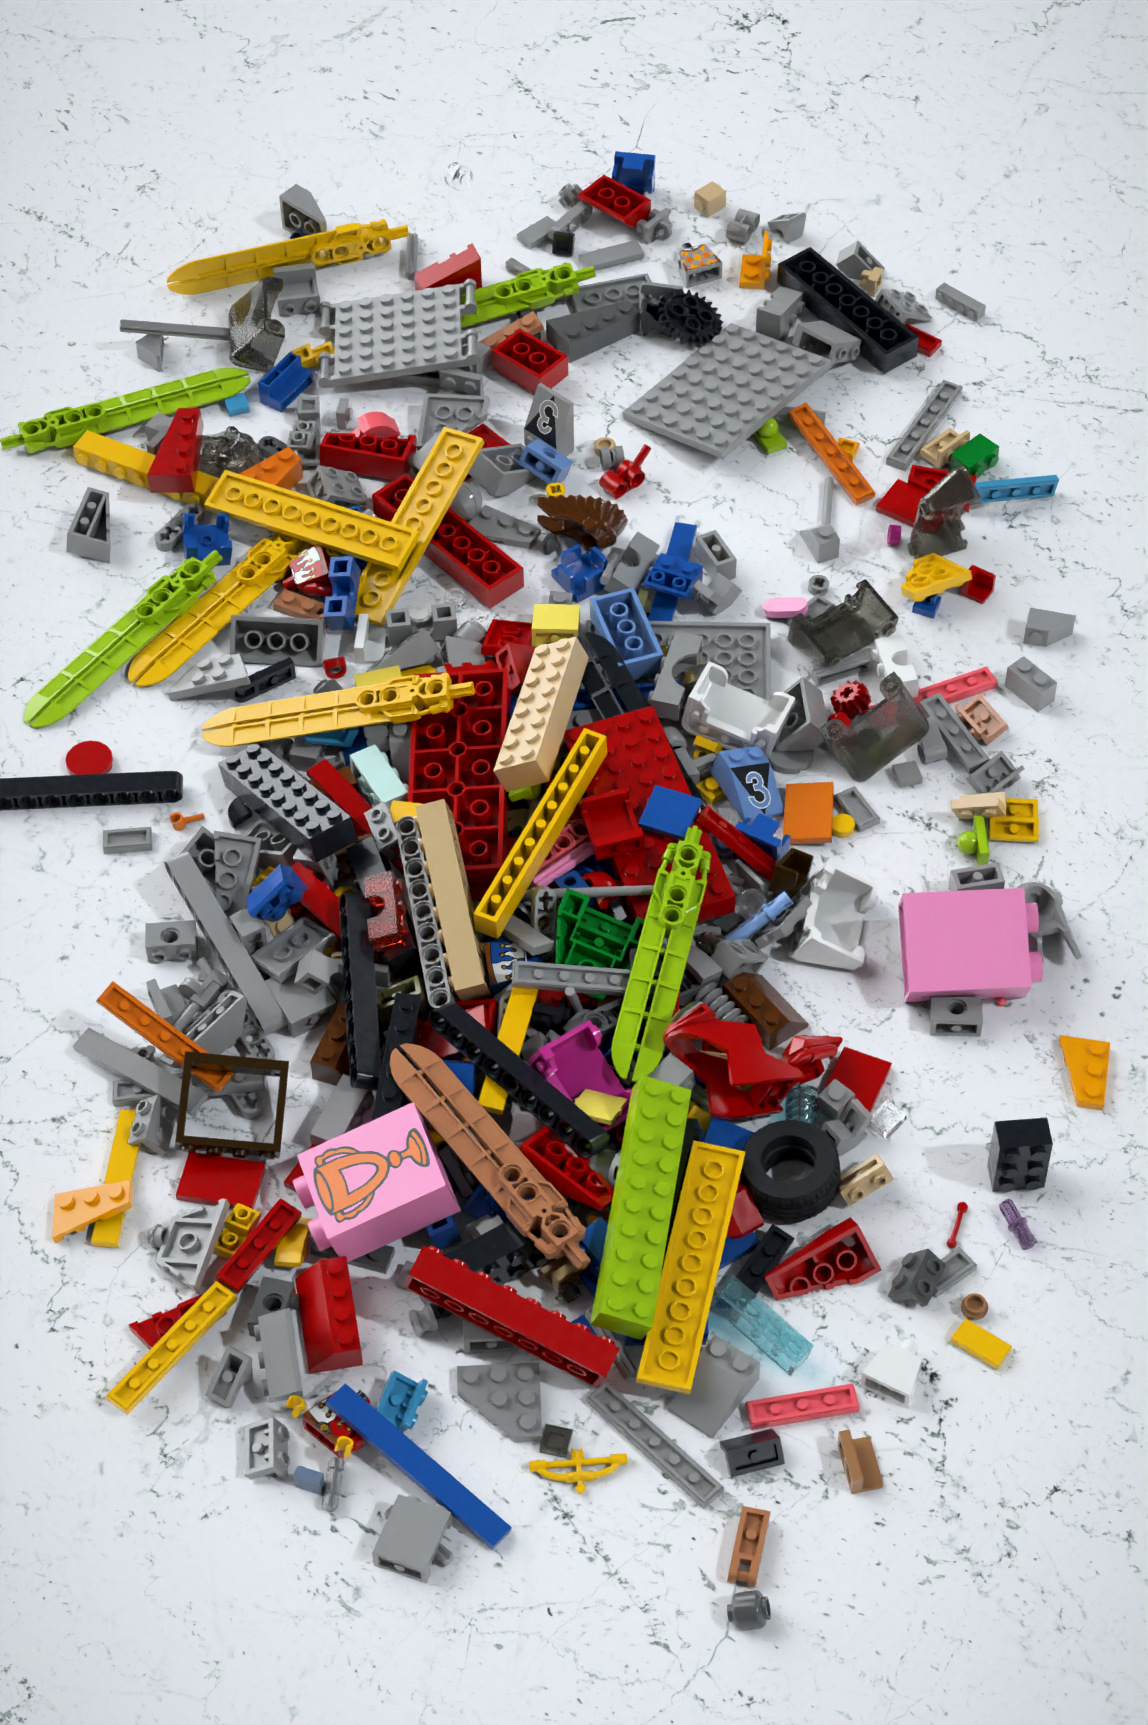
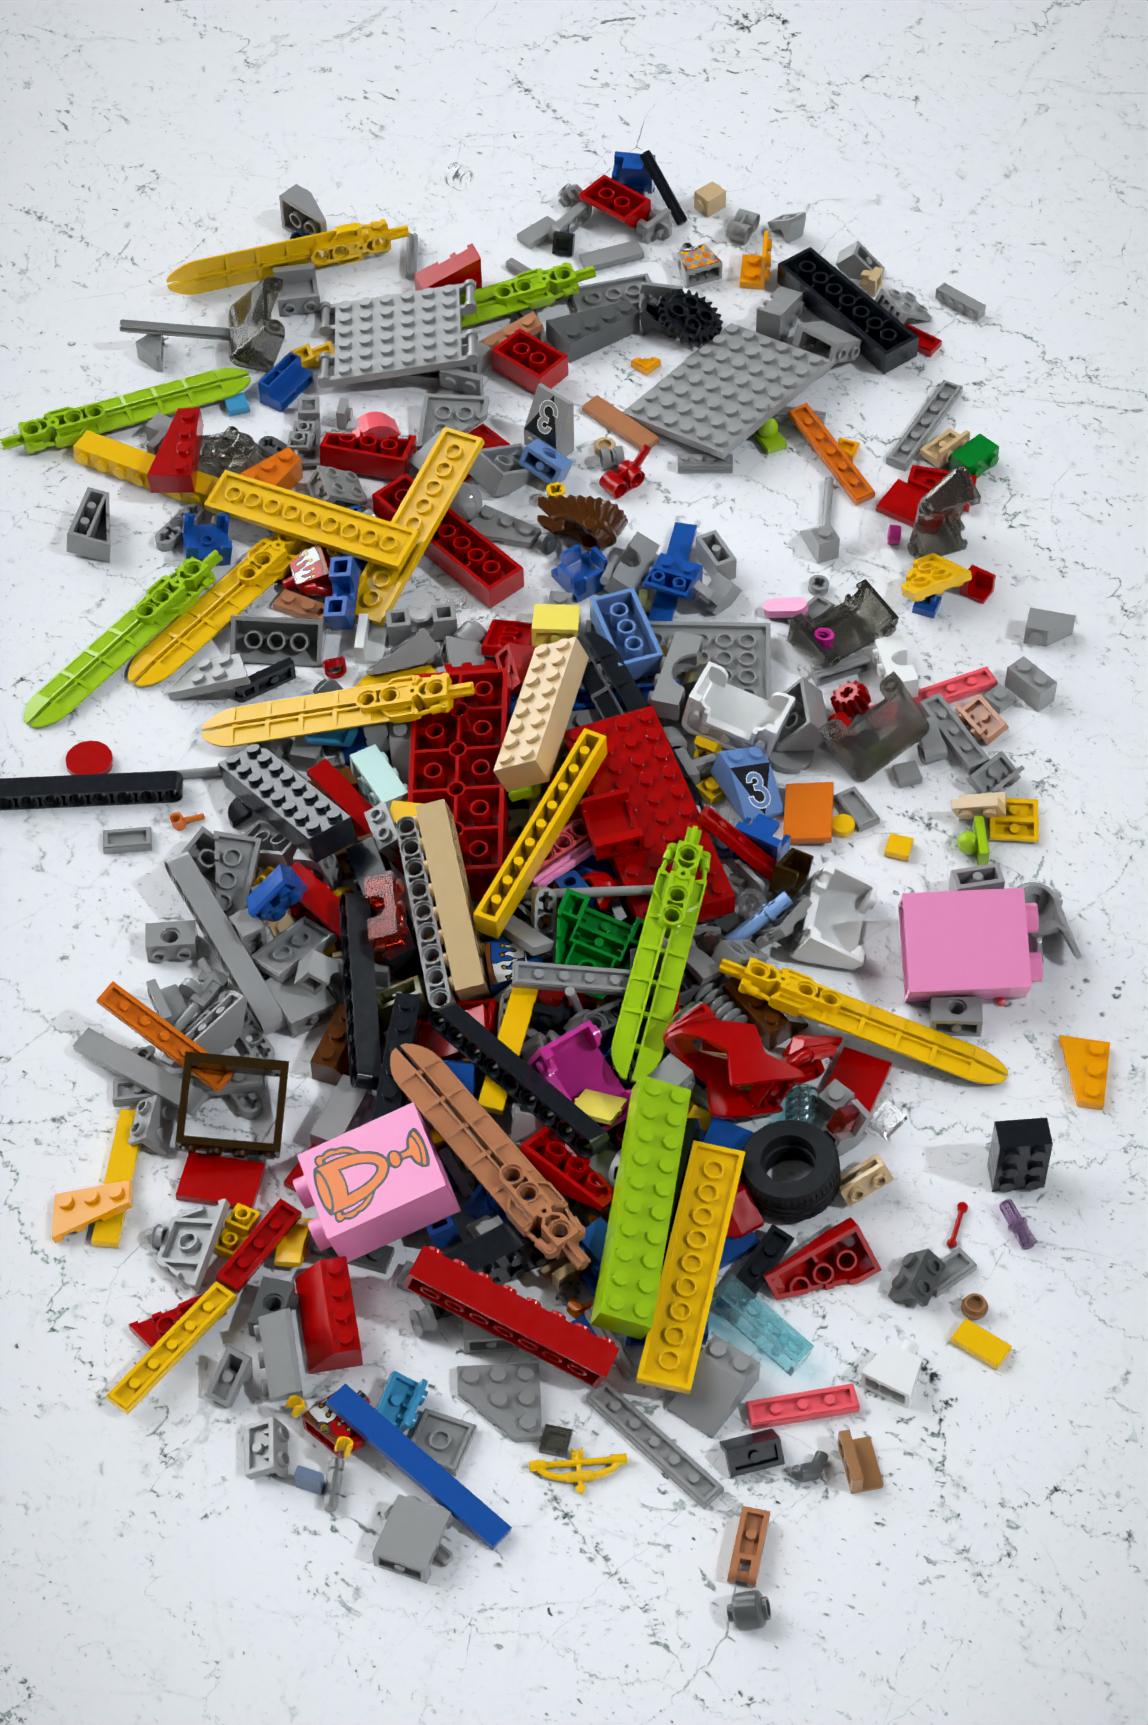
light yellow panel [353,665,402,687] -> none
blue tile [638,785,702,841] -> none
dark azure tile [970,475,1059,504] -> none
none -> light grey bar [169,766,222,779]
none -> light grey tile [411,1408,477,1476]
none -> orange hand [566,1298,594,1319]
none -> nougat tile [582,395,659,450]
none -> light orange tile [631,357,661,376]
none -> black axle [640,150,687,226]
none -> light grey piece [678,454,733,473]
none -> yellow piece [718,957,1008,1084]
none -> dark grey arm [791,1451,829,1482]
none -> dark pink axle [813,628,834,649]
none -> clear red plate [826,1104,861,1134]
none -> yellow tile [884,833,914,862]
none -> light grey plate [983,683,1016,714]

